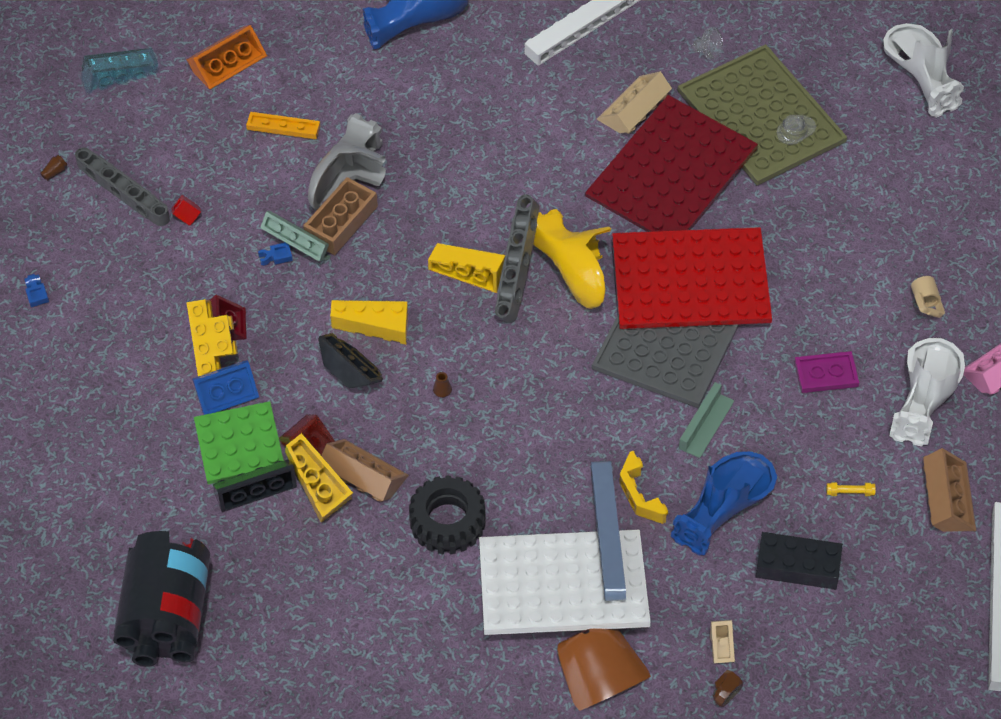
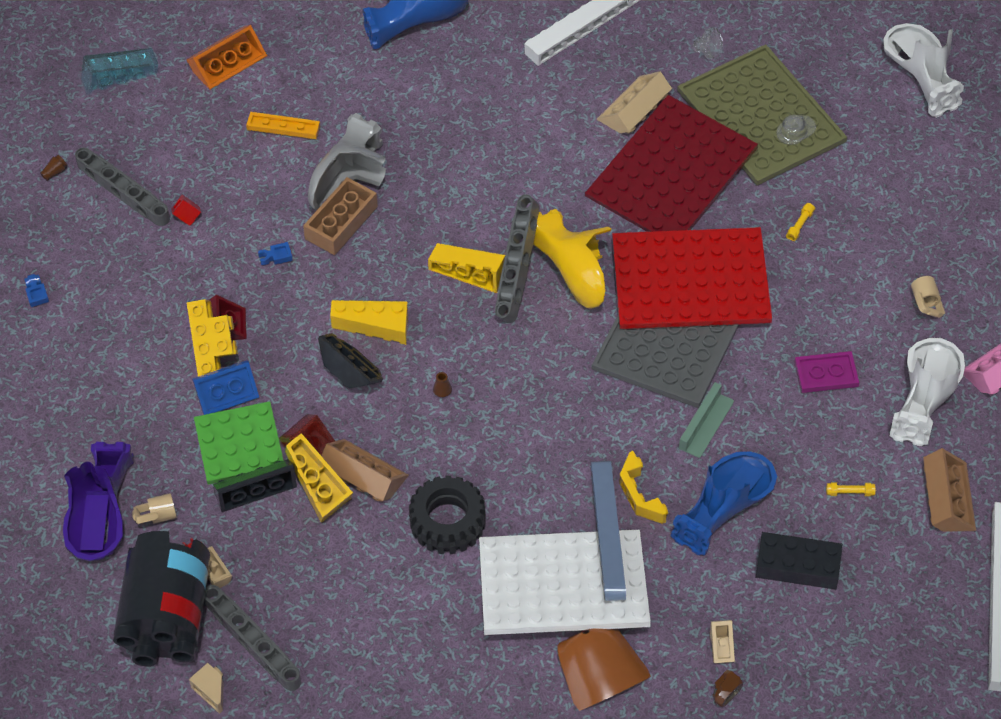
sand green panel [260,211,331,261] -> none
none -> dark purple animal [63,442,134,561]
none -> tan piece [132,493,177,524]
none -> tan slope [189,663,224,714]
none -> dark grey beam [204,585,301,691]
none -> tan brick [207,546,232,588]
none -> yellow bar [786,203,815,241]

